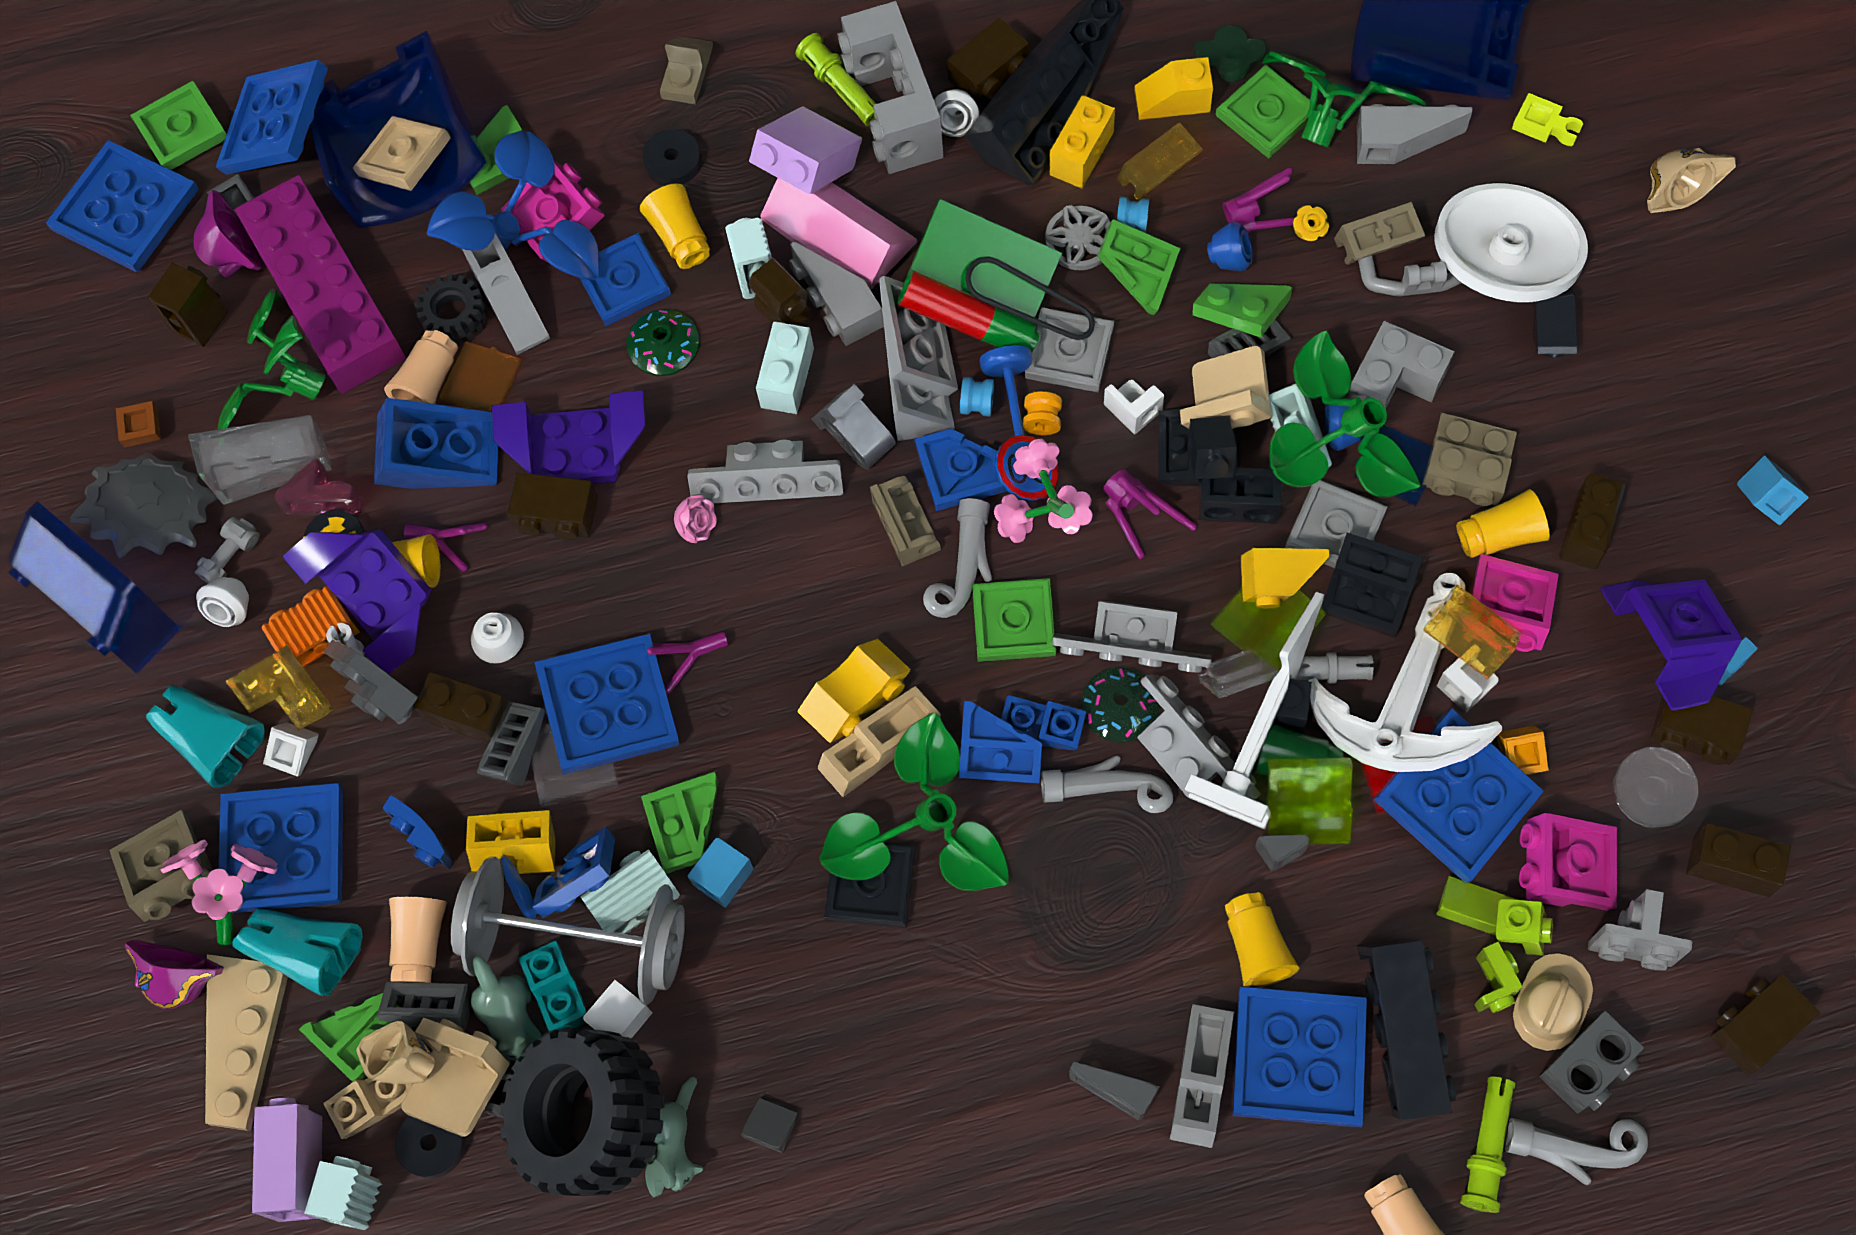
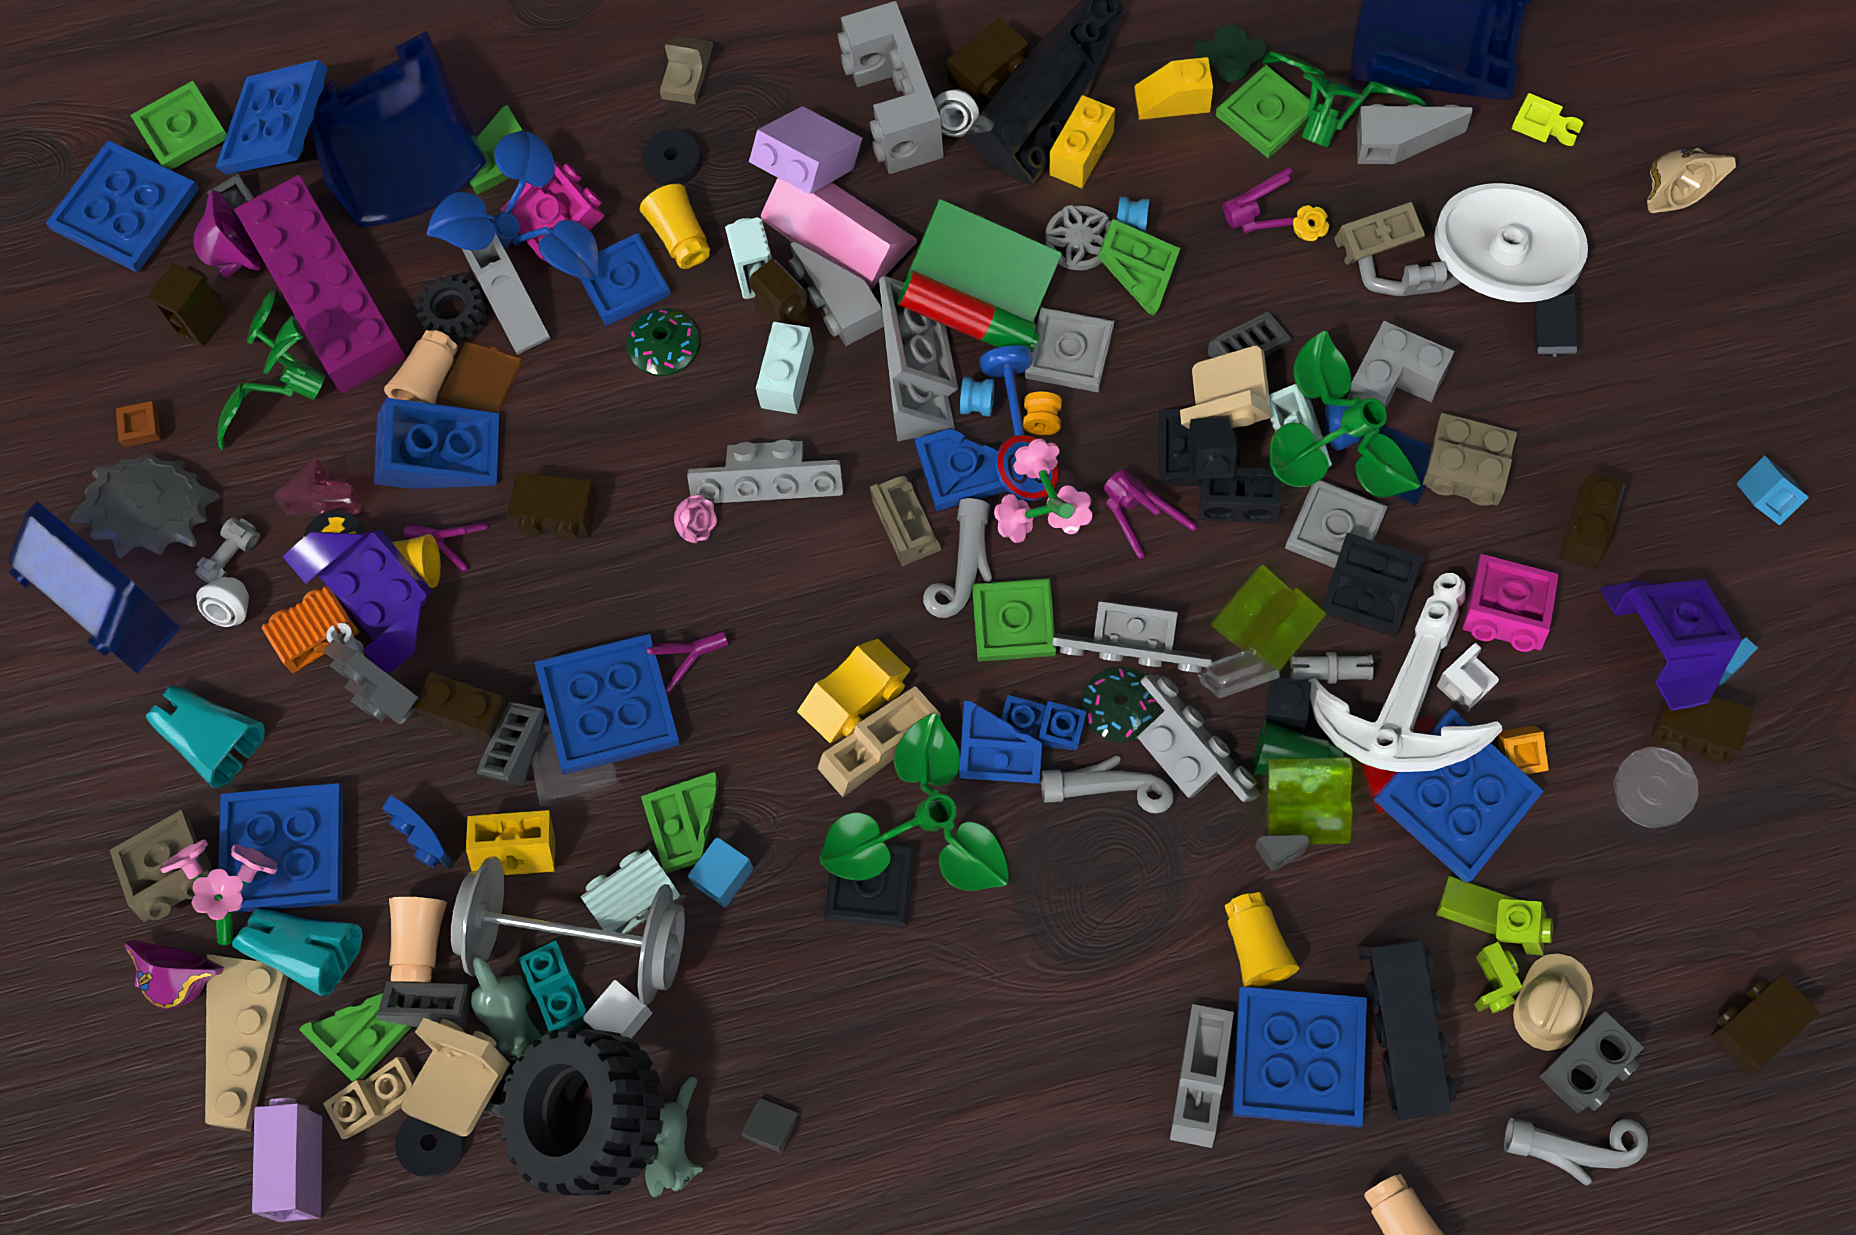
clear wedge [188,415,332,505] -> none
clear yellow plate [226,645,333,730] -> none
white slope [263,722,319,776] -> none
light aqua brick [304,1156,382,1230] -> none
tan tile [353,116,451,191] -> none
tan hat [356,1021,435,1084] -> none
white cone [471,613,524,663] -> none
dark purple piece [492,390,646,484] -> none
blue bar [501,855,538,919] -> none
blue plate [533,827,616,919] -> none
lime pin [795,33,877,127] -> none
flat silver tile [811,384,896,470] -> none
black piece [965,257,1095,340] -> none
dark grey slope [1069,1062,1160,1121] -> none
white panel [1104,380,1164,435] -> none
clear yellow hinge [1117,122,1203,200] -> none
white piece [1185,592,1324,830] -> none
bright green wing [1193,284,1292,338] -> none
blue cone [1207,221,1253,272] -> none
yellow slope [1241,548,1329,609] -> none
clear yellow hinge [1423,584,1521,679] -> none
yellow plant [1456,489,1549,558] -> none
lime pin [1460,1077,1515,1213] -> none
dark pink plate [1519,813,1617,911] -> none
light grey bracket [1588,889,1693,970] -> none
dark brown brick [1686,823,1791,897] -> none

